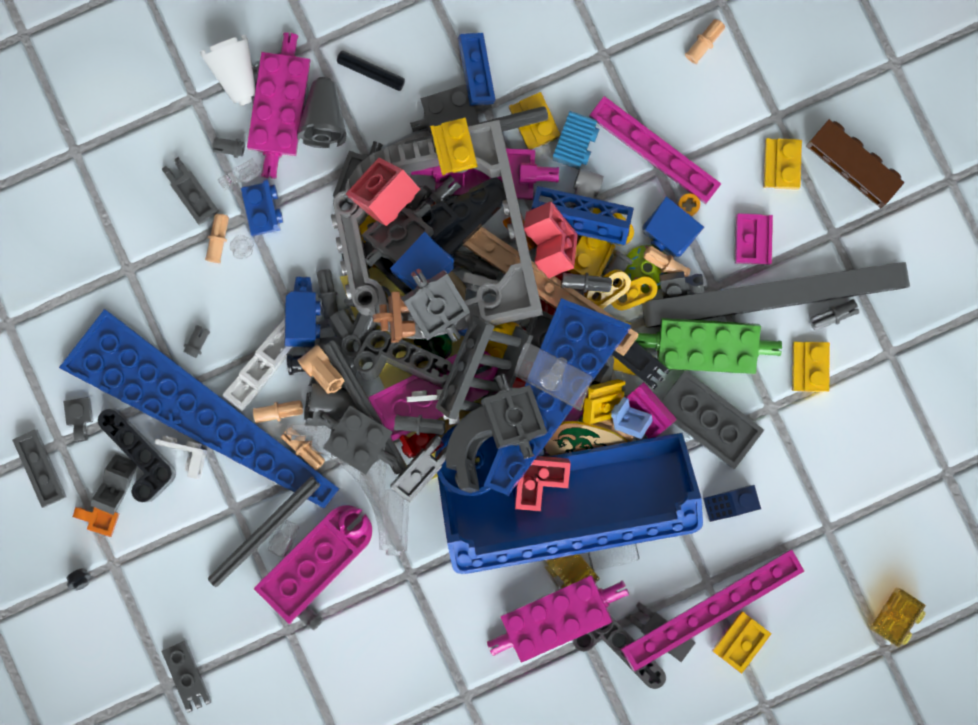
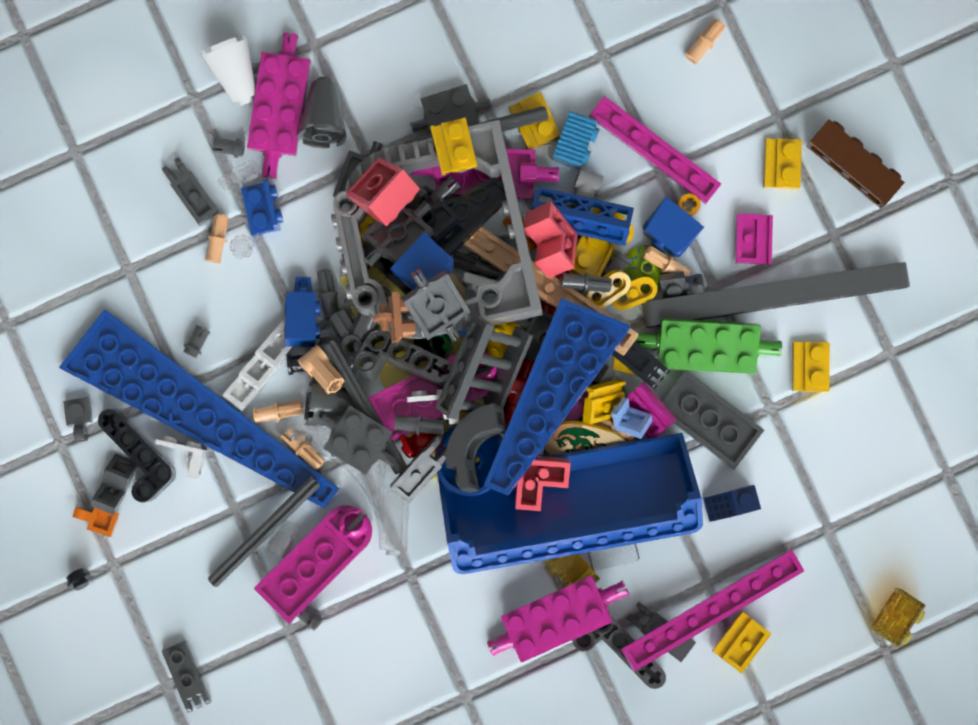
dark grey plate [12,430,67,508] -> none
black axle [336,50,405,91] -> none
blue plate [458,33,496,106] -> none
dark grey plate [481,374,547,459] -> none
clear shield [515,342,593,411] -> none
dark grey axle [810,299,859,331] -> none

